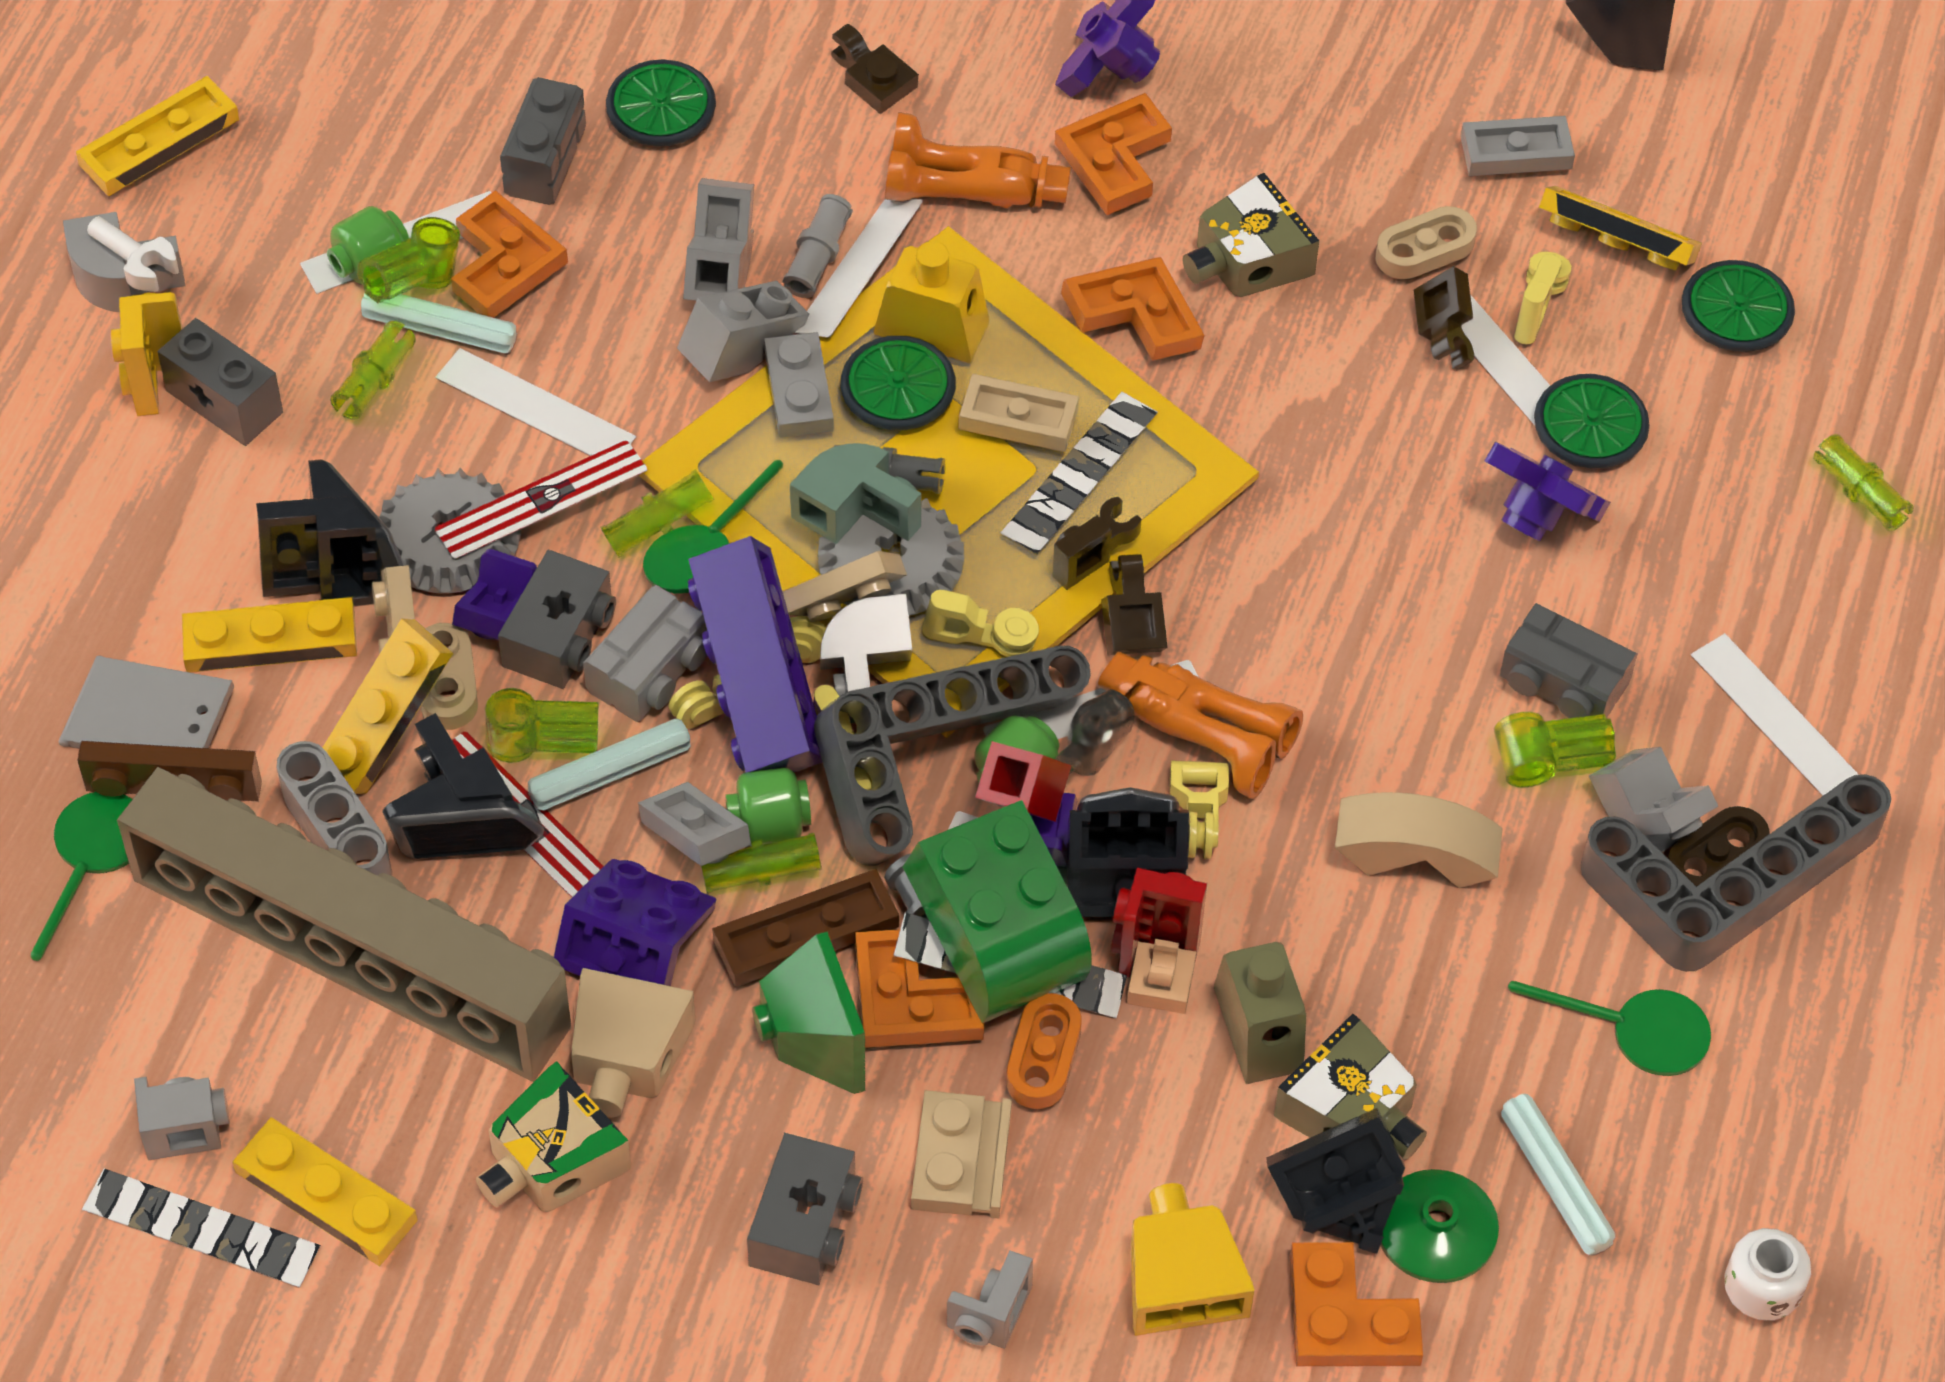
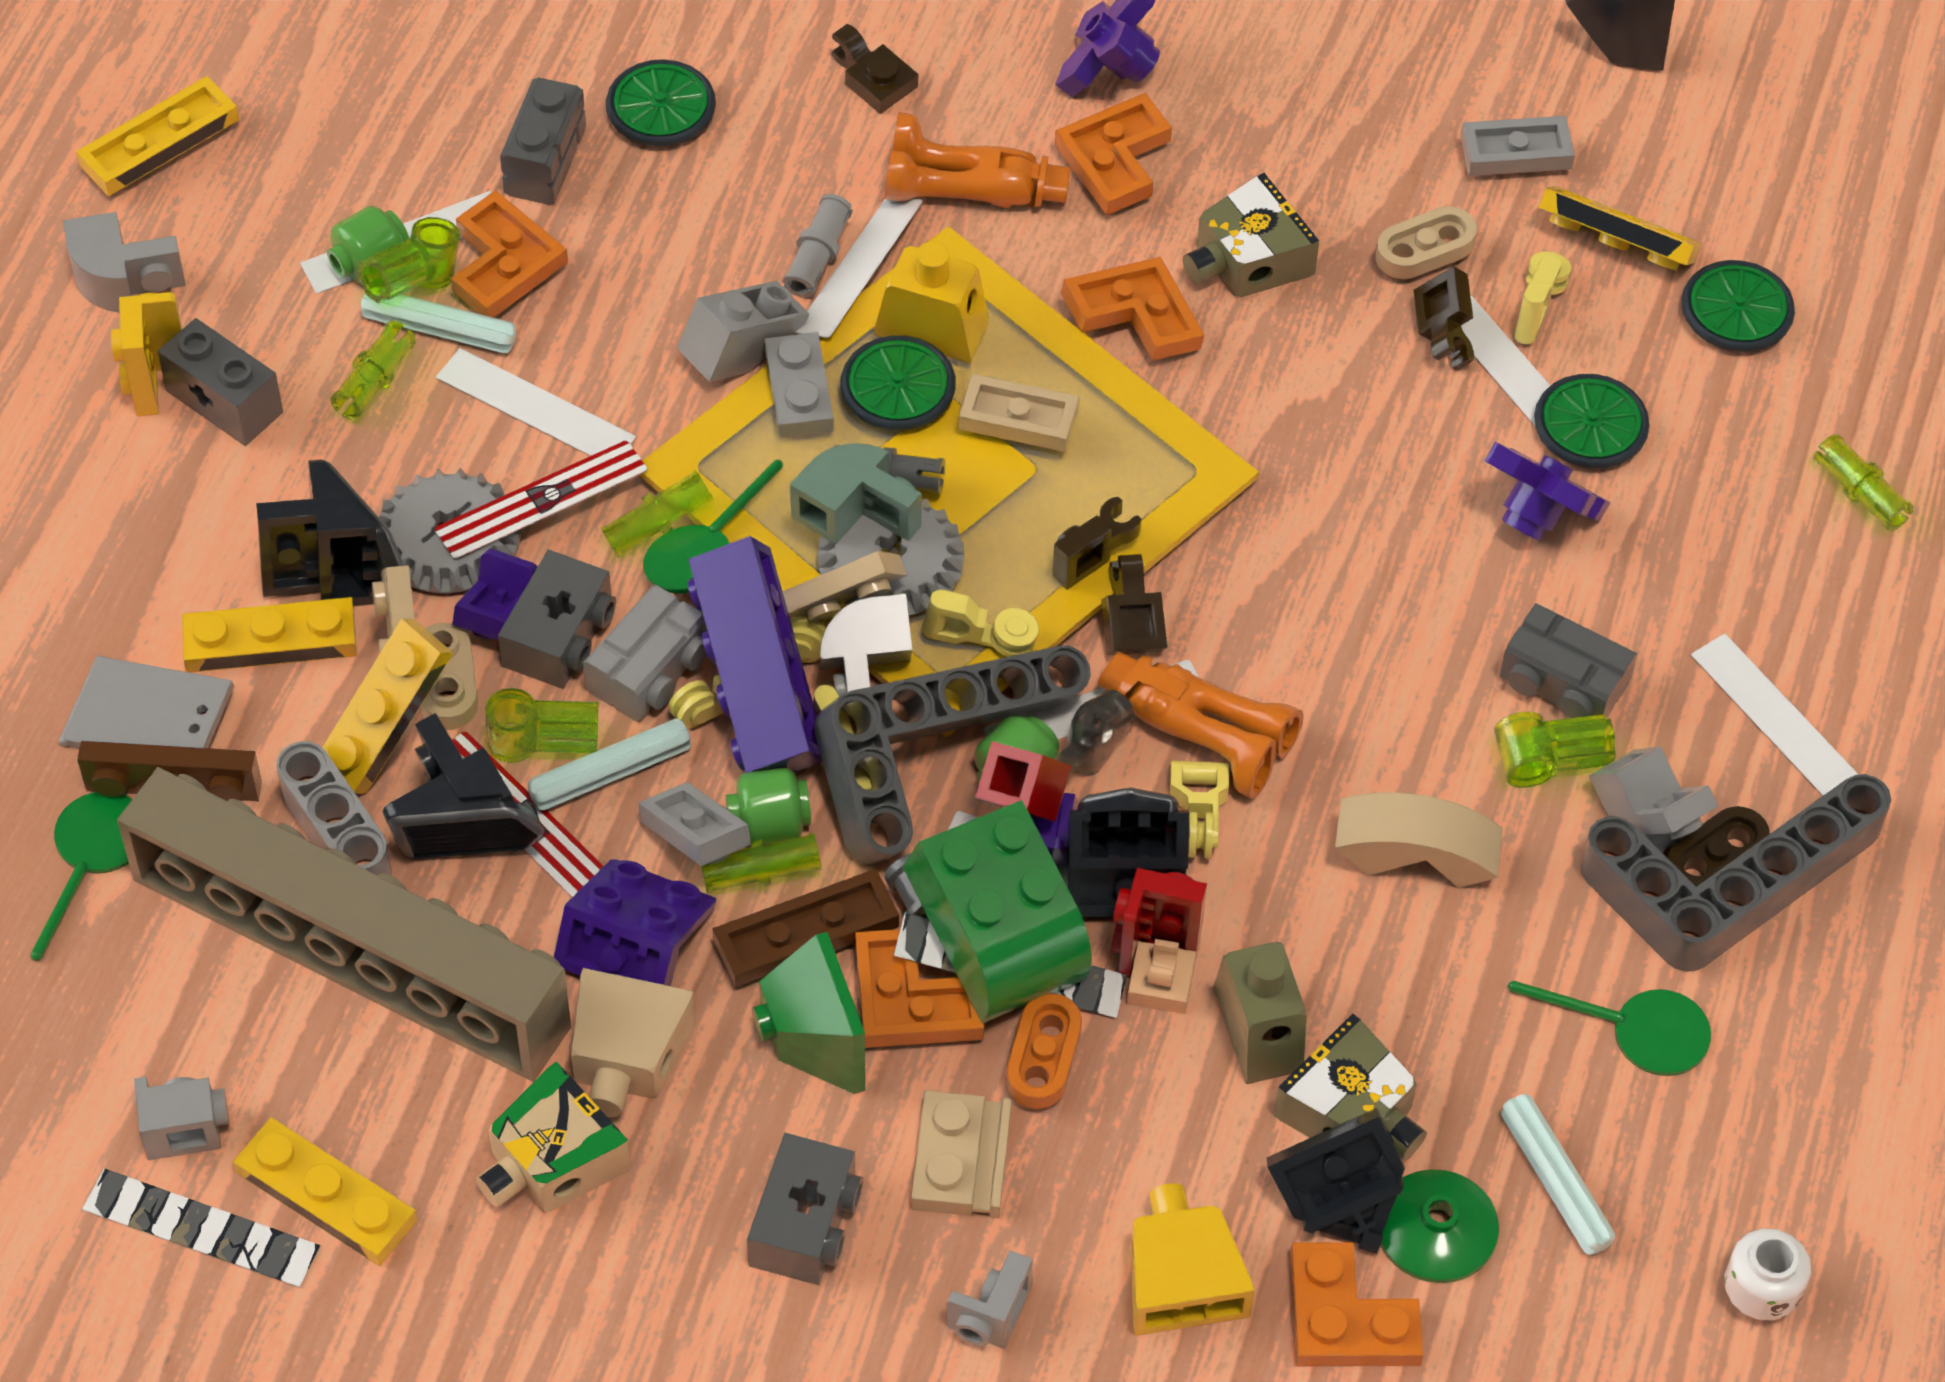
white bar [87,216,179,292] -> none
light grey brick [683,178,755,301] -> none
sticker [1000,392,1158,554] -> none

